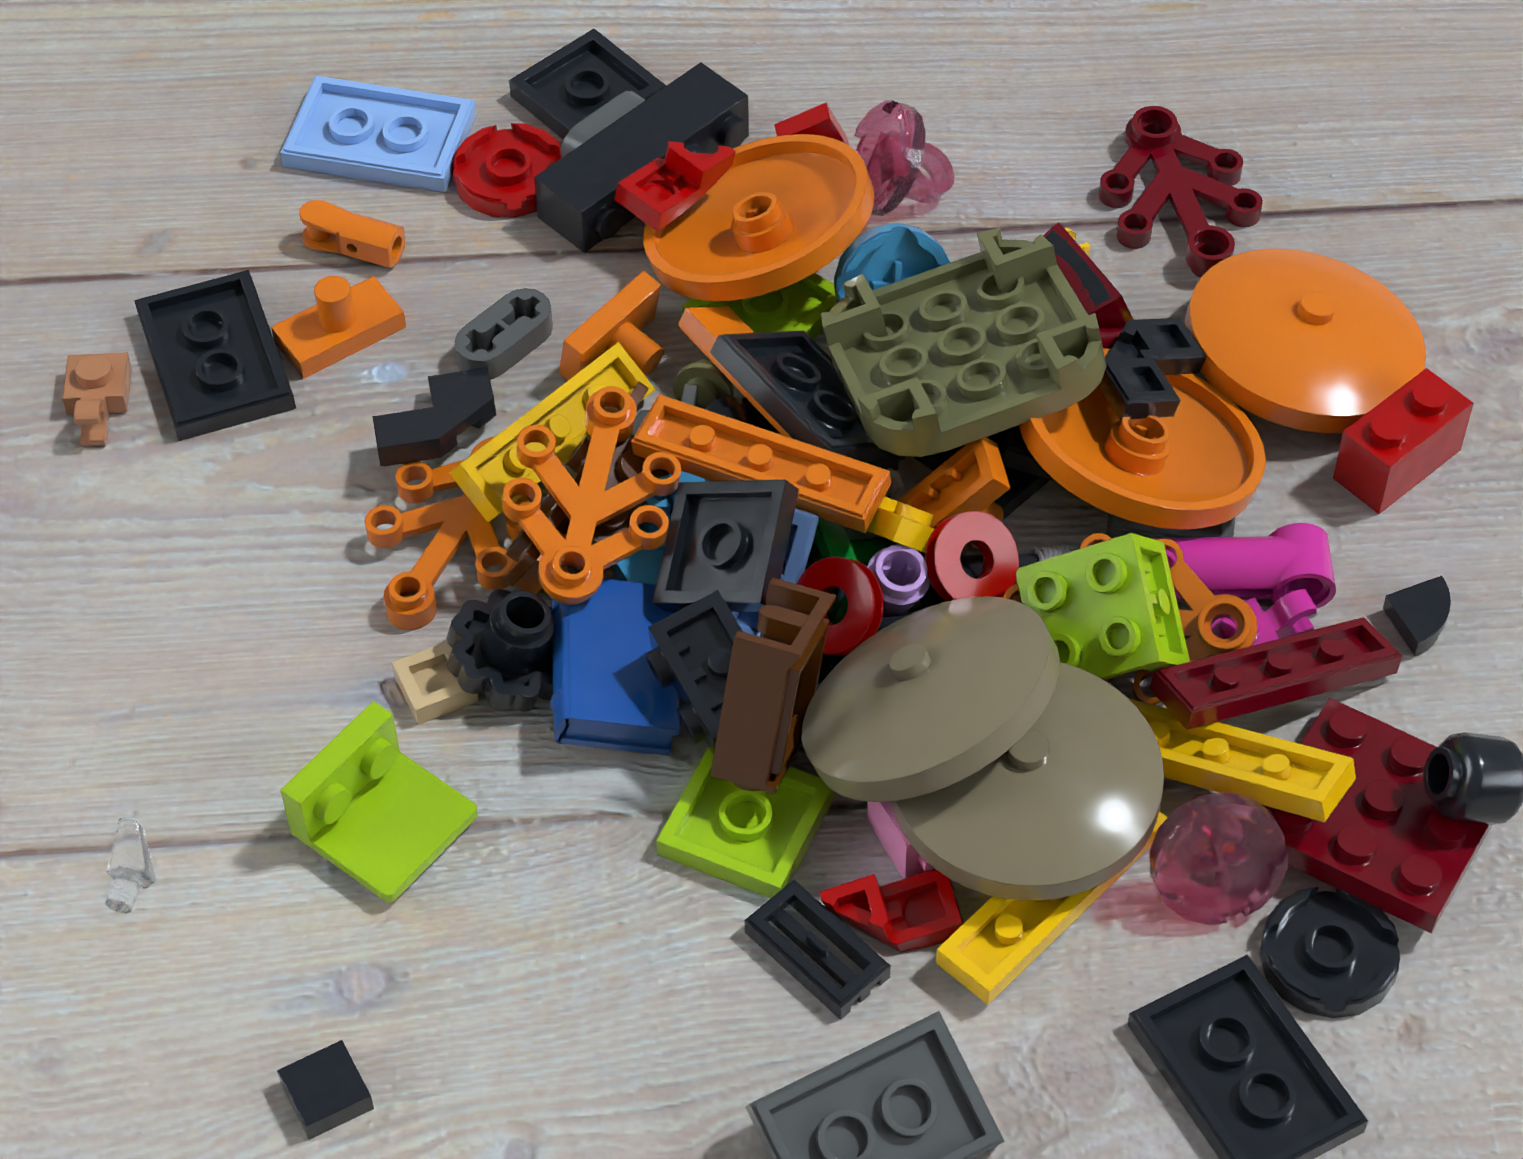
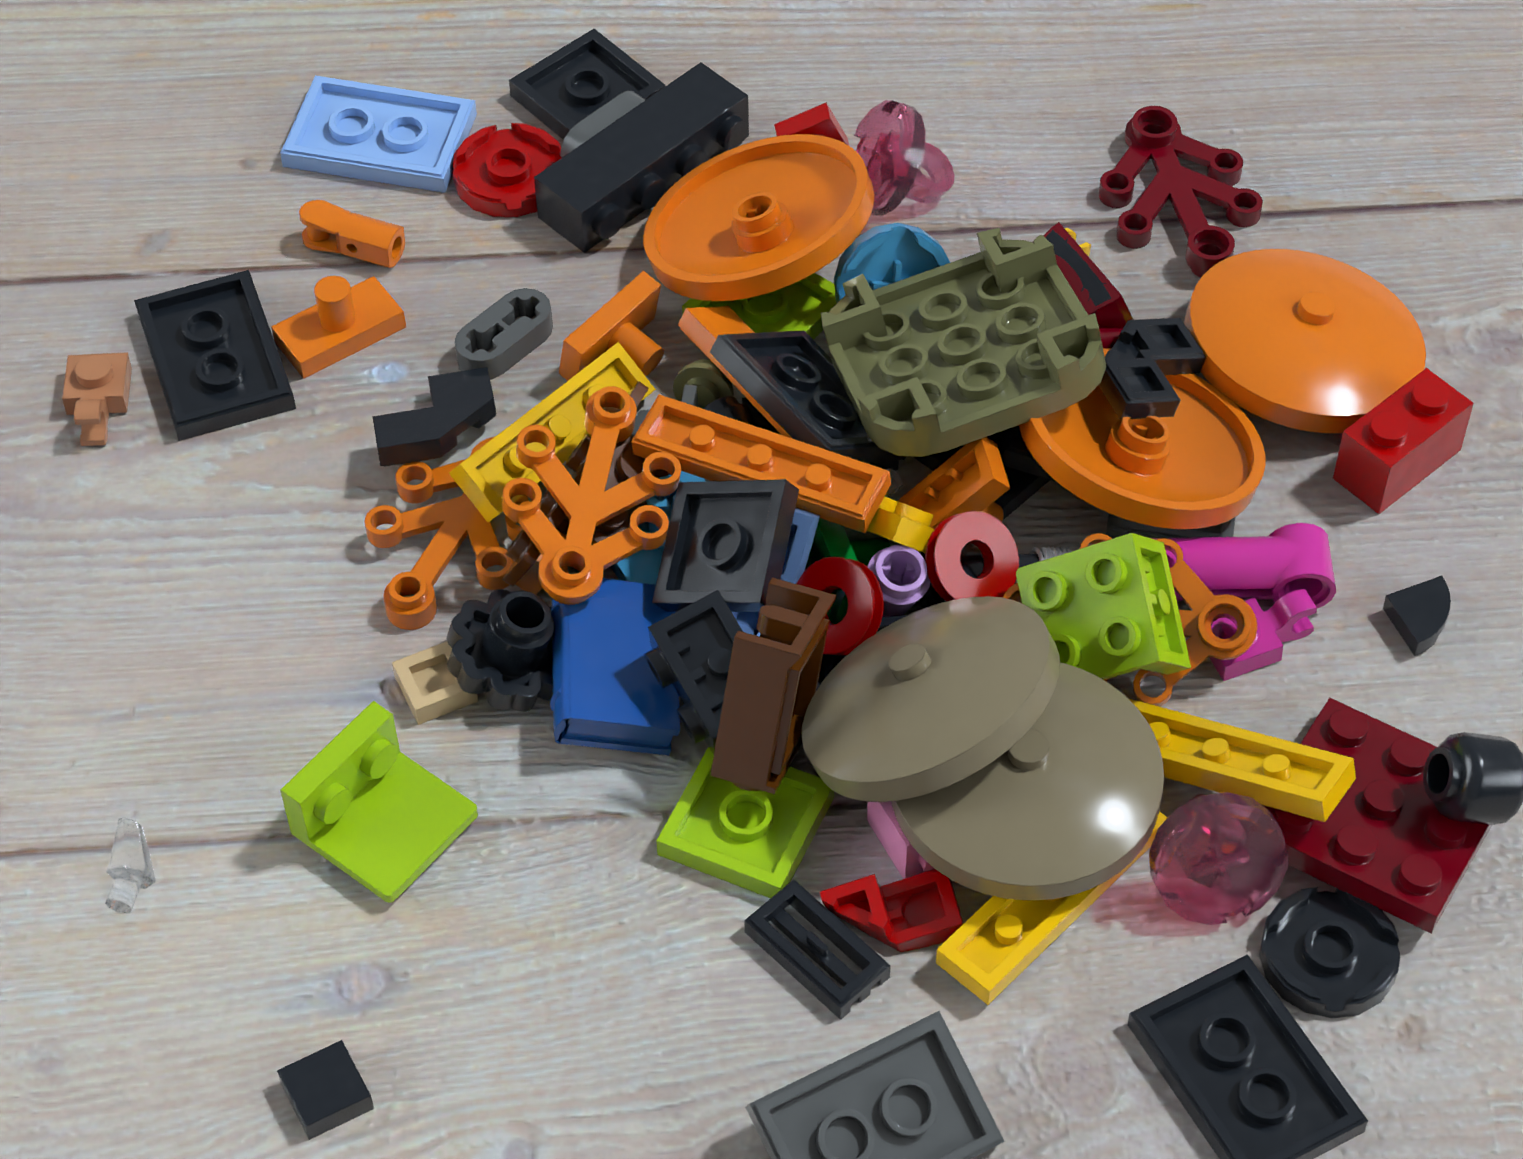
red slope [615,141,736,232] -> none
dark red tile [1149,617,1403,730] -> none

